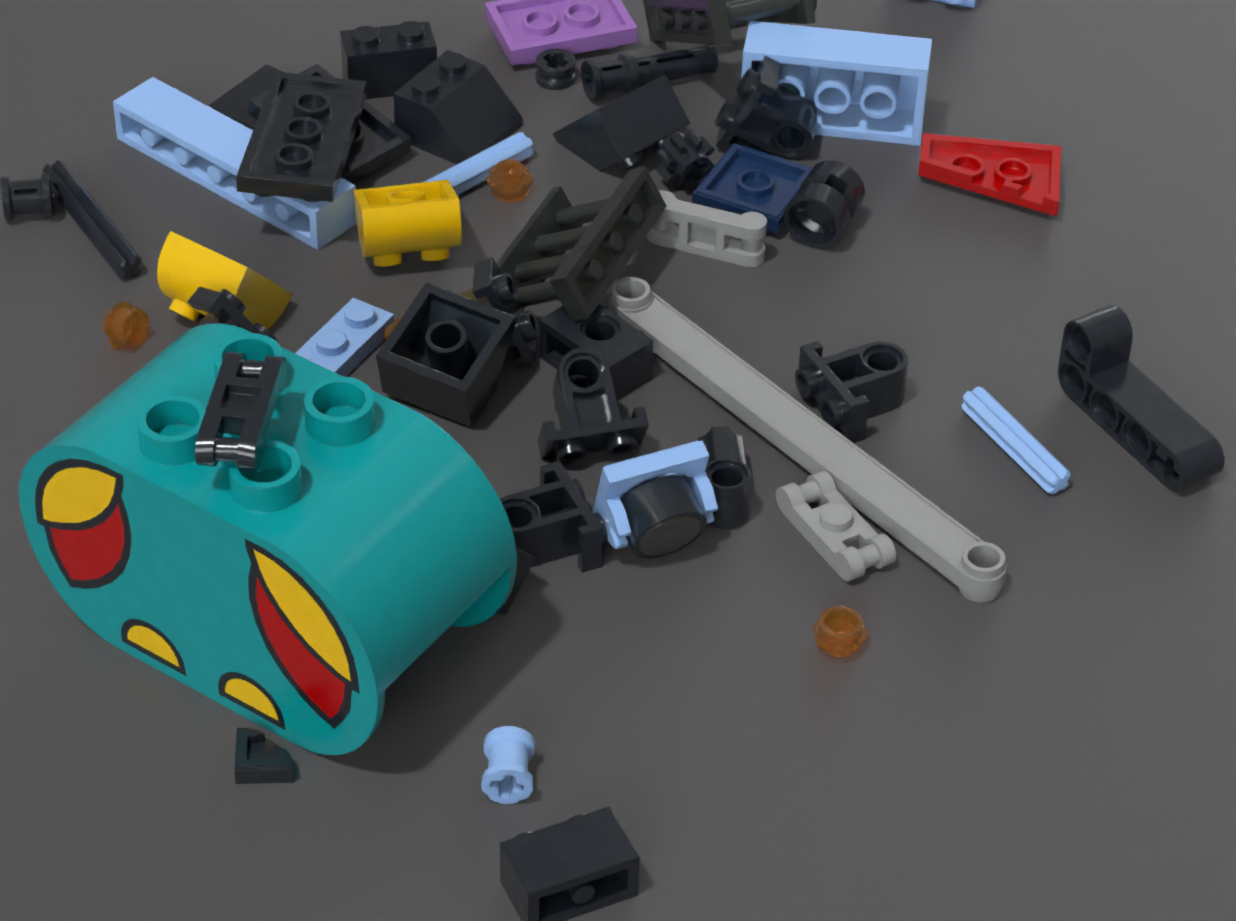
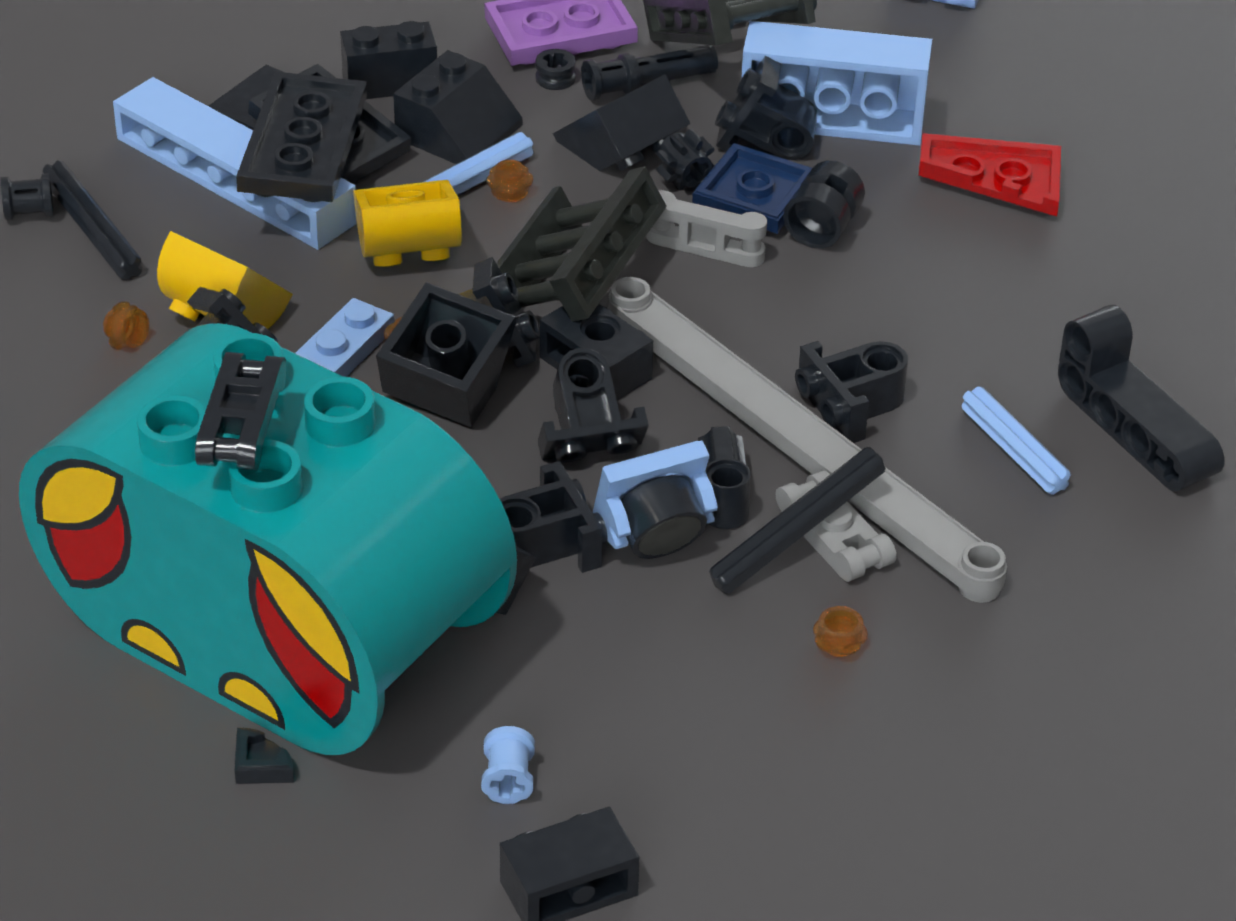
none -> black axle [709,447,886,594]

